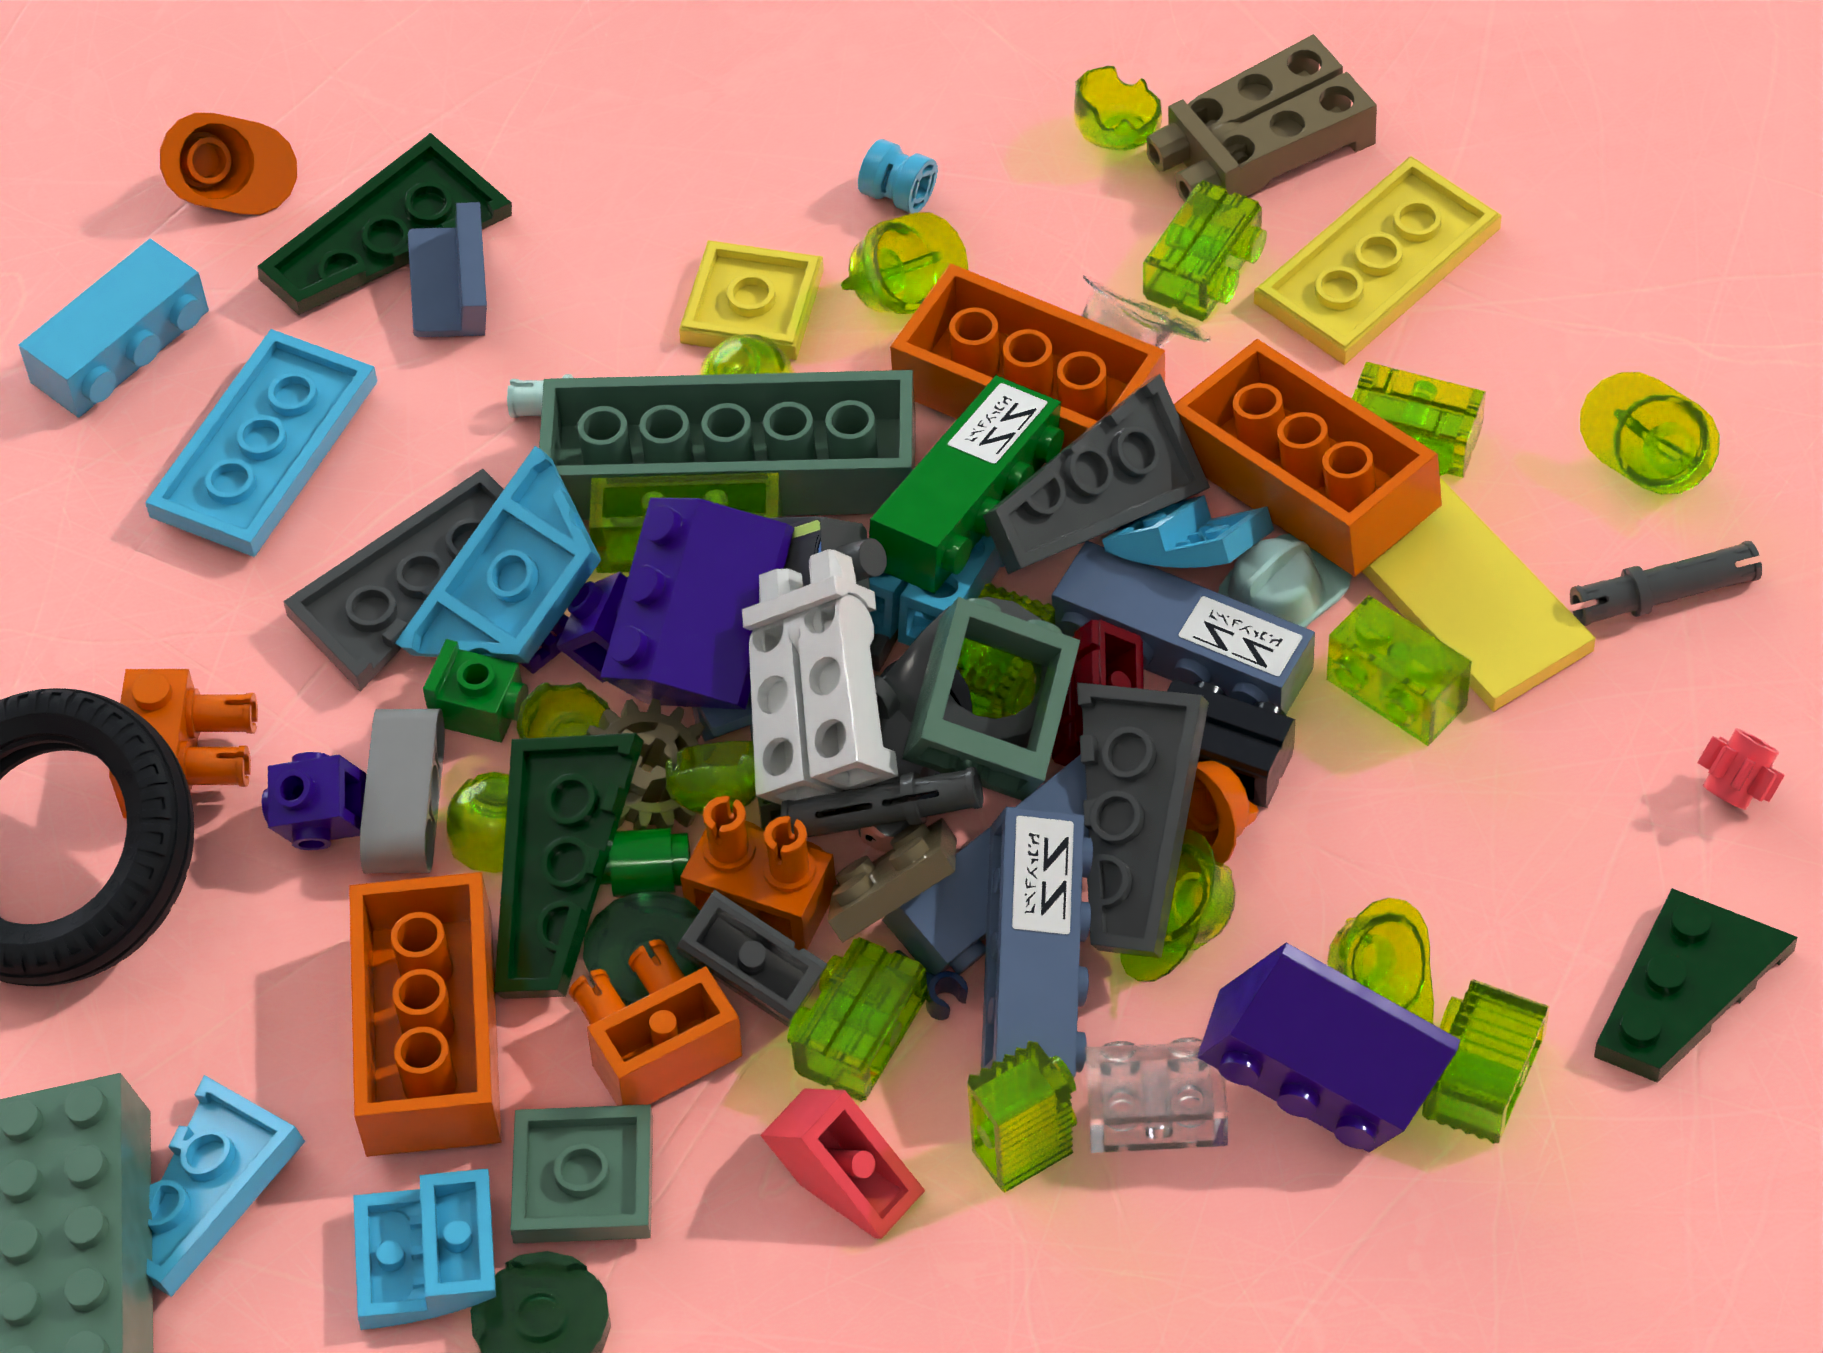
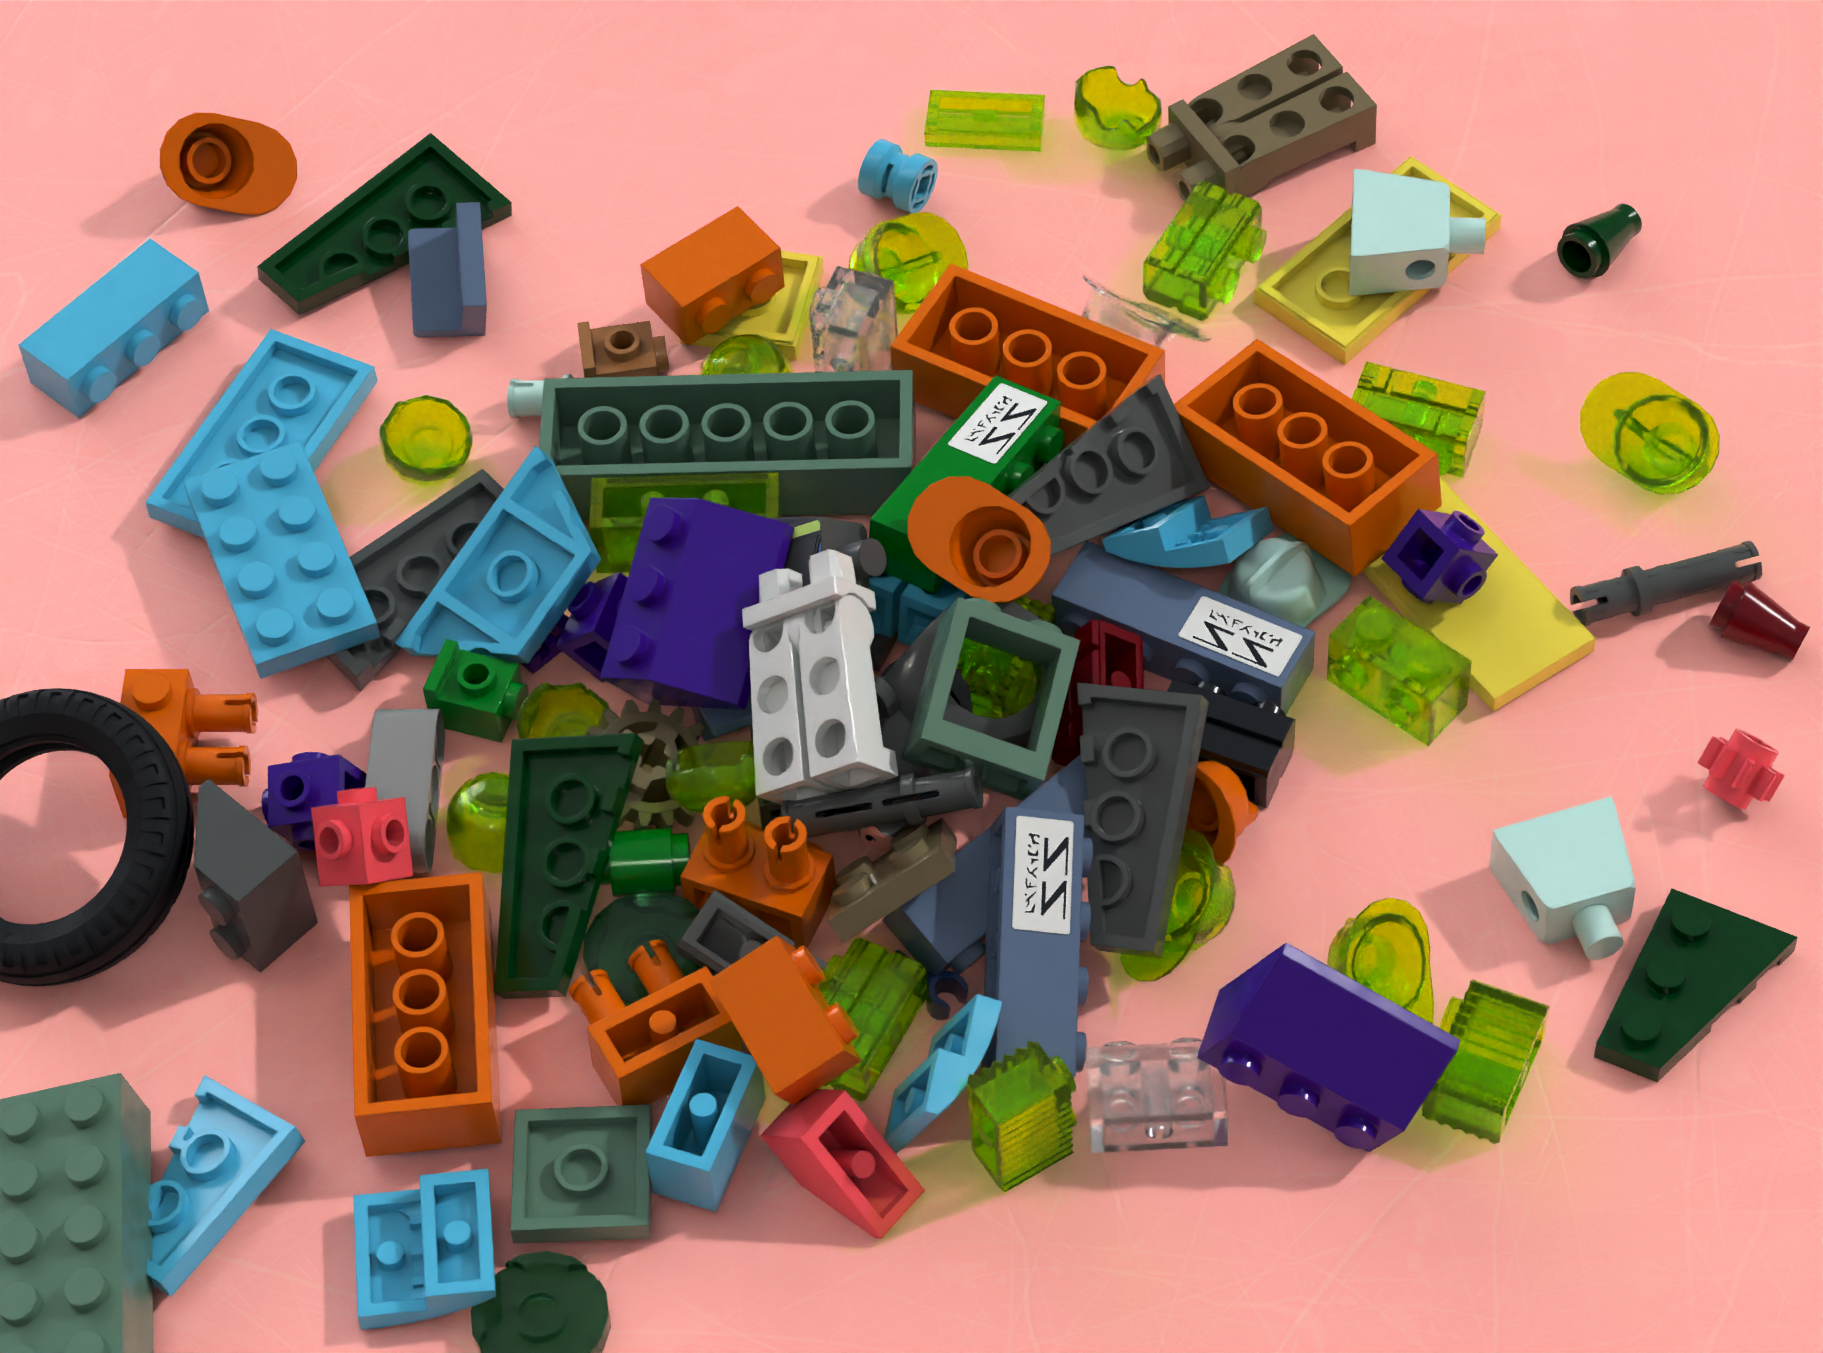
none -> medium azure plate [183,440,380,679]
none -> dark grey slope [194,778,318,973]
none -> coral brick [311,787,413,887]
none -> clear neon green hair [379,395,473,487]
none -> medium nougat brick [577,321,670,378]
none -> orange brick [640,206,785,346]
none -> medium azure brick [645,1039,766,1212]
none -> orange brick [708,935,862,1105]
none -> clear brick [809,266,898,372]
none -> medium azure slope [884,994,1002,1154]
none -> orange piece [908,476,1051,603]
none -> clear neon green tile [924,90,1046,152]
none -> light aqua torso [1349,169,1486,296]
none -> dark purple brick [1381,509,1498,604]
none -> light aqua torso [1489,796,1636,960]
none -> dark green cone [1557,203,1642,279]
none -> dark red cone [1709,580,1810,661]

